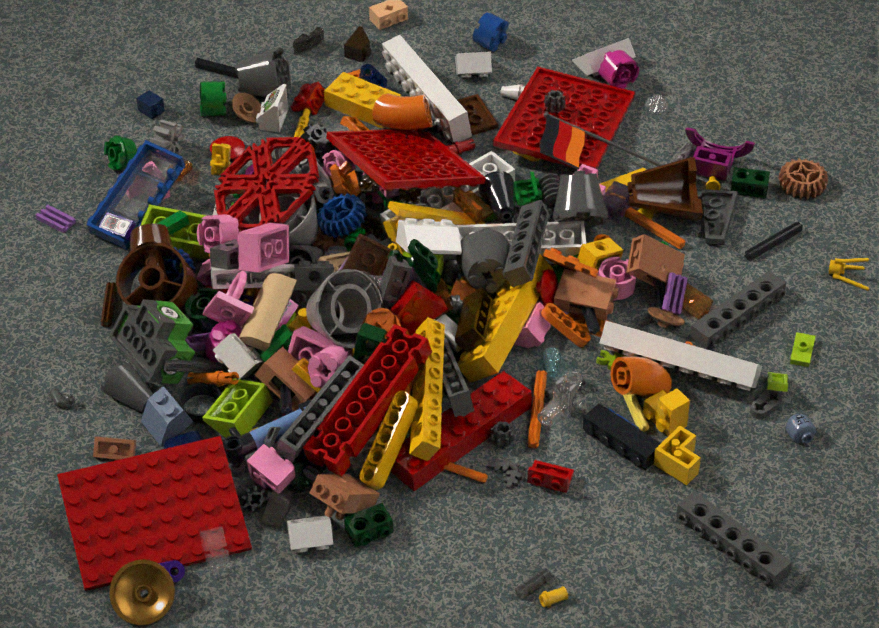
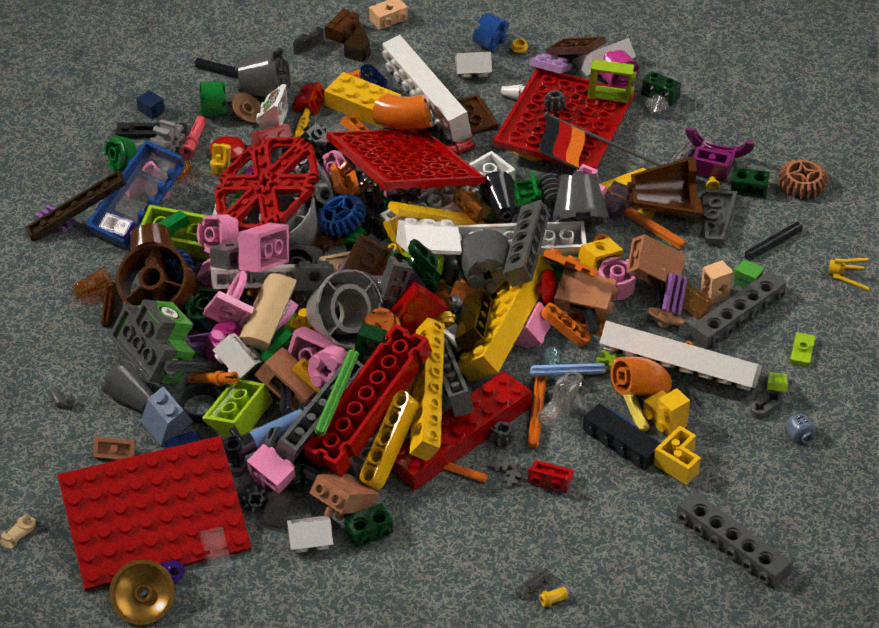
none -> tan piece [0,513,36,549]
none -> dark brown tile [25,170,127,241]
none -> clear orange wing [72,266,112,300]
none -> black container [115,122,187,138]
none -> coral pin [179,116,207,158]
none -> red brick [251,123,293,146]
none -> bright green axle [315,349,359,436]
none -> reddish brown brick [324,8,360,44]
none -> yellow plate [436,311,456,327]
none -> yellow plate [511,39,528,53]
none -> lavender plate [529,53,572,74]
none -> light blue axle [530,363,606,376]
none -> reddish brown tile [545,37,606,55]
none -> lime window [587,59,637,103]
none -> dark green brick [641,71,681,107]
none -> light nougat brick [700,260,733,305]
none -> bright green brick [733,259,764,288]

